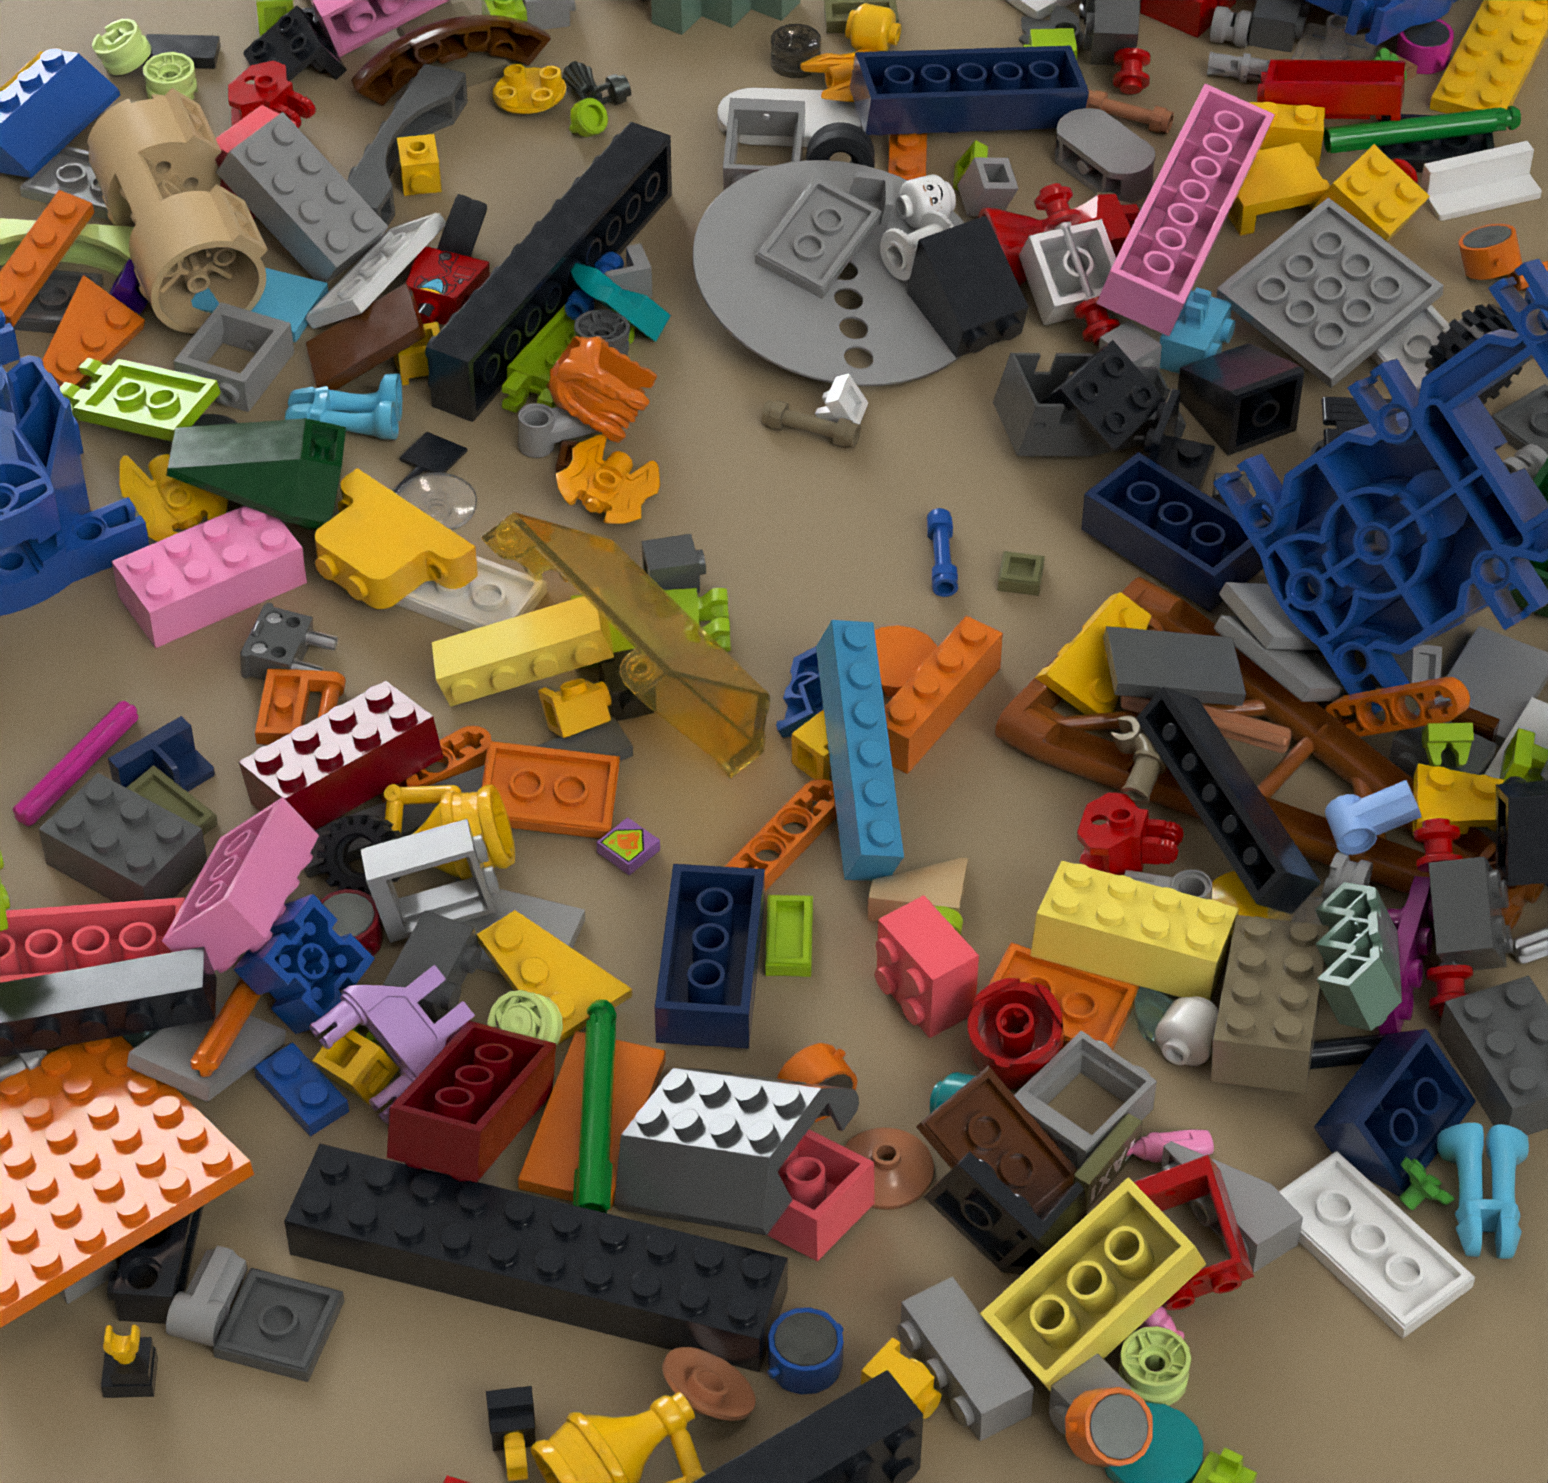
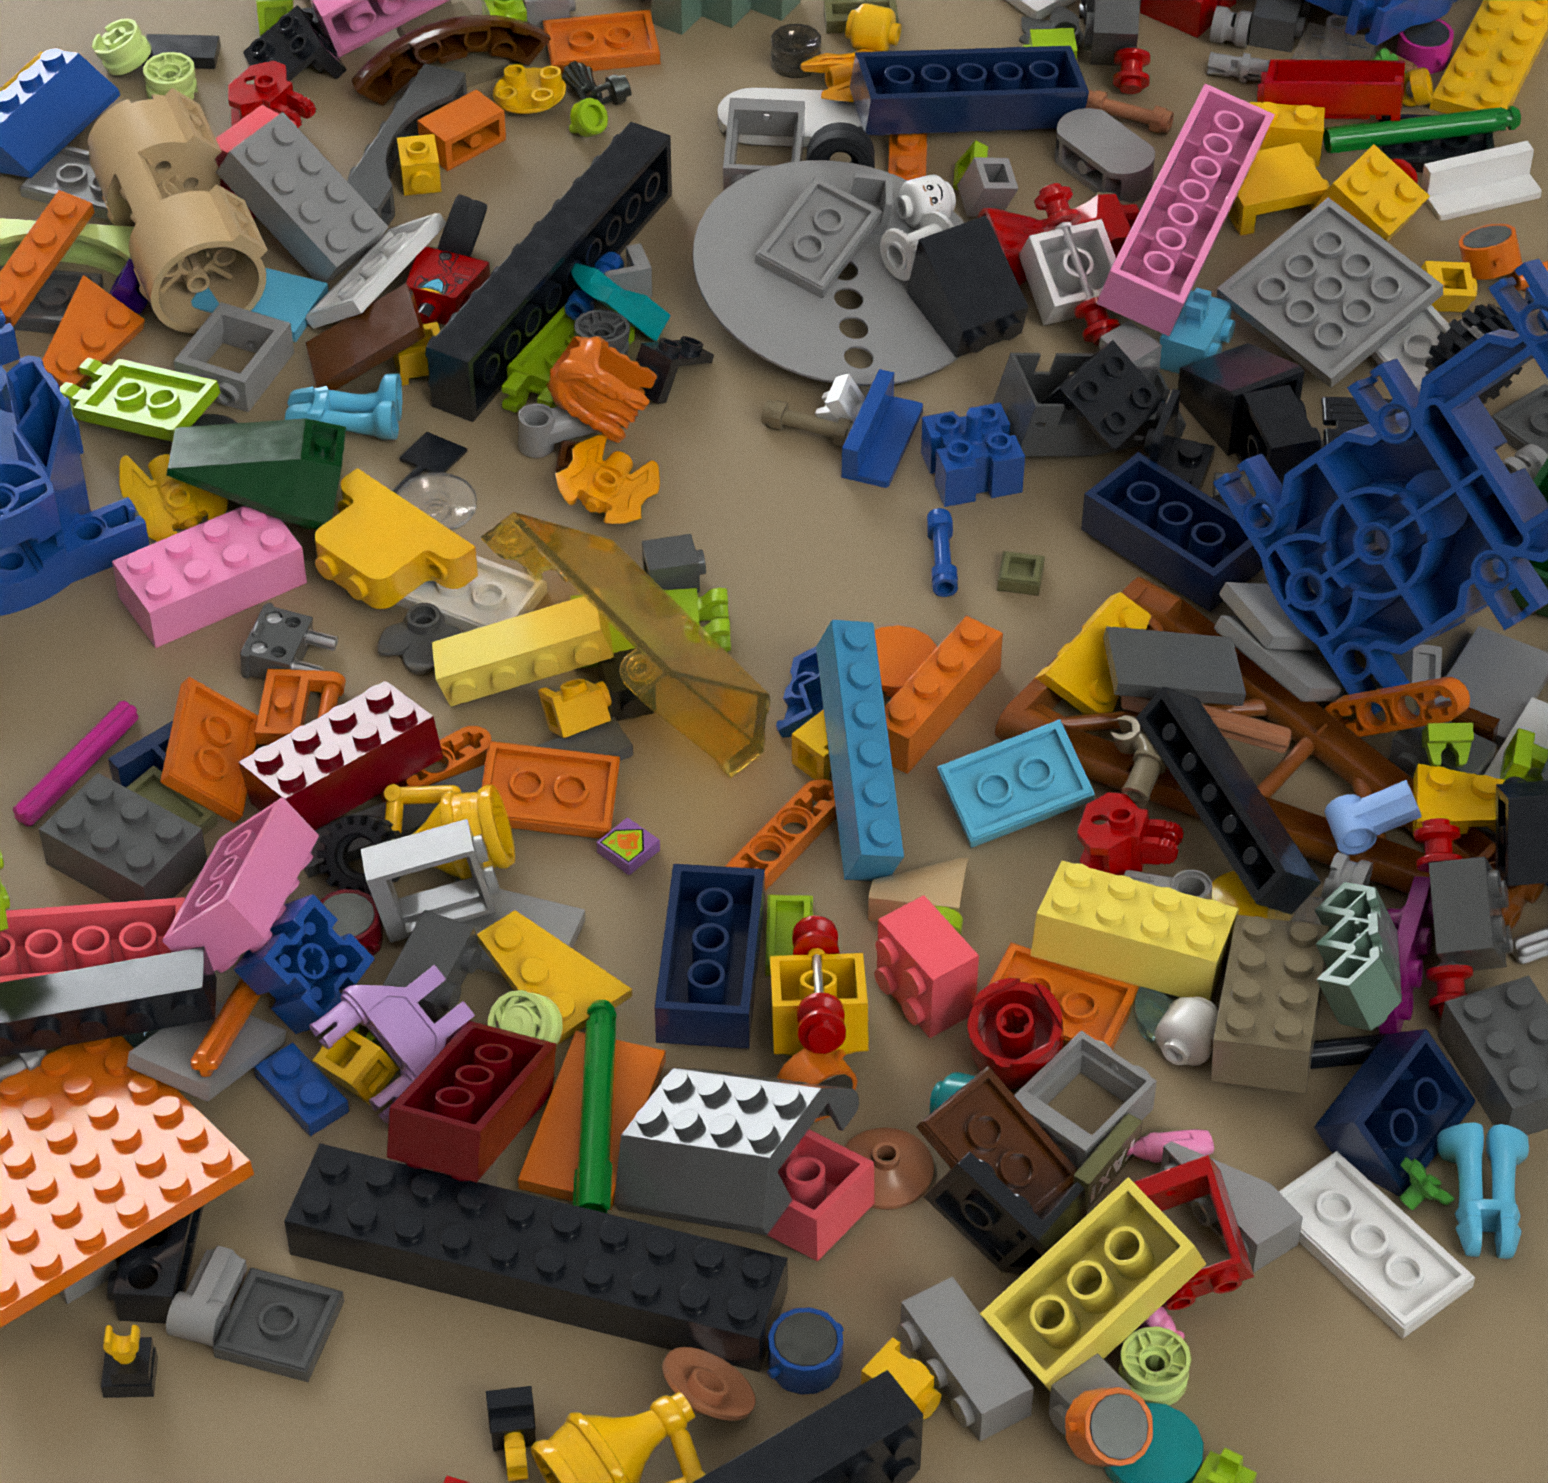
none -> orange tile [160,676,258,823]
none -> dark grey plate [377,603,461,675]
none -> orange brick [417,89,506,171]
none -> orange tile [543,10,661,74]
none -> black bracket [636,336,714,404]
none -> brick [770,916,869,1056]
none -> blue panel [841,369,923,488]
none -> blue brick [921,402,1025,507]
none -> medium azure tile [937,719,1095,848]
none -> black brick [1235,385,1321,493]
none -> yellow tile [1403,67,1434,107]
none -> yellow brick [1421,261,1478,312]

